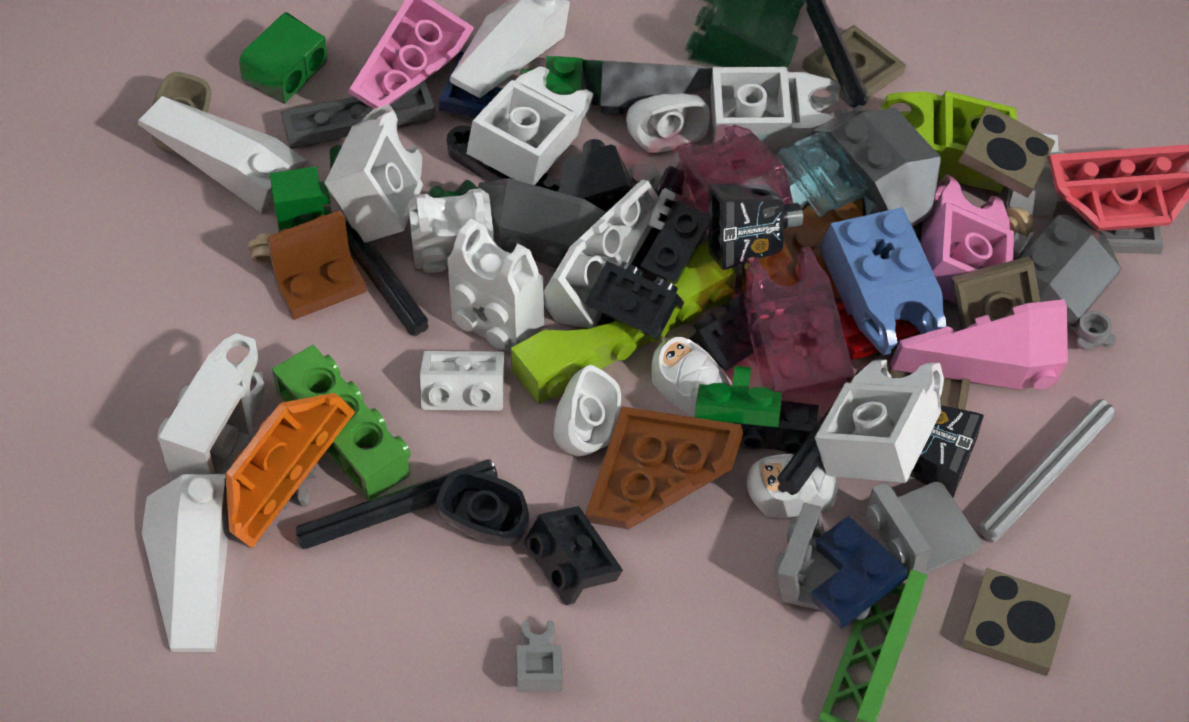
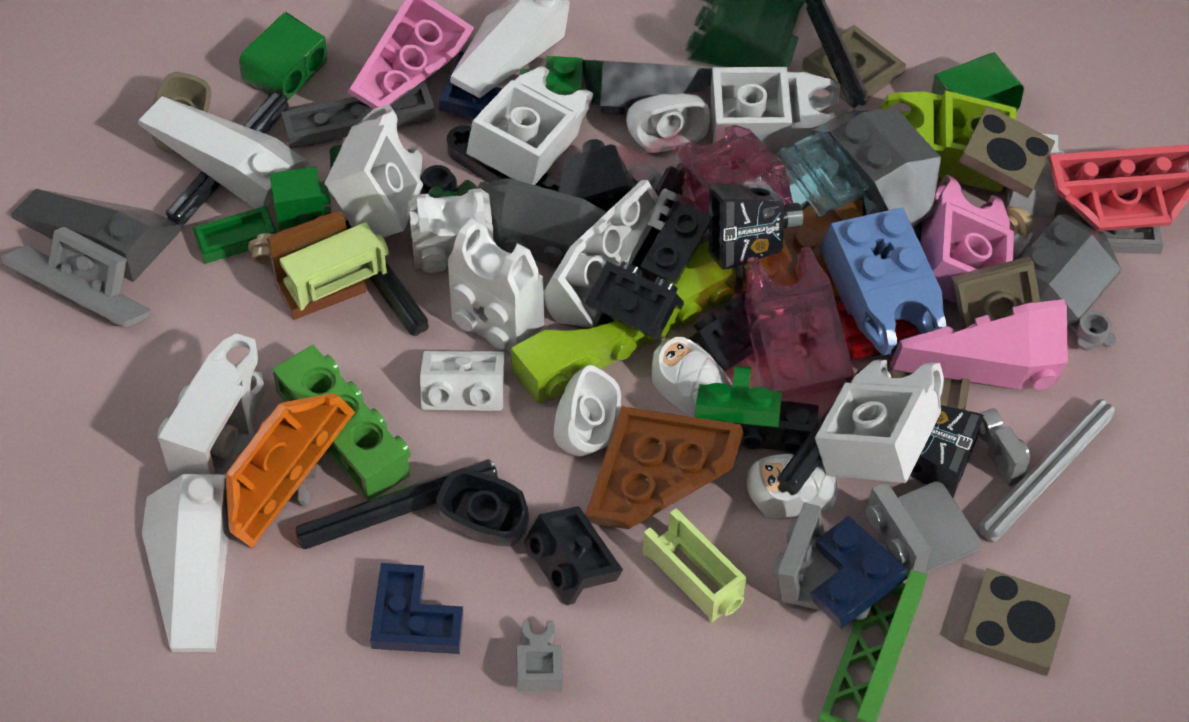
none -> light grey bracket [2,227,150,327]
none -> dark grey wedge [11,189,182,282]
none -> black axle [166,91,289,227]
none -> green tile [192,206,277,264]
none -> yellowish green window [279,222,389,311]
none -> dark blue plate [370,563,464,654]
none -> black plate [420,165,457,194]
none -> yellowish green window [642,508,746,623]
none -> green piece [931,52,1024,111]
none -> light grey plate [979,408,1030,486]

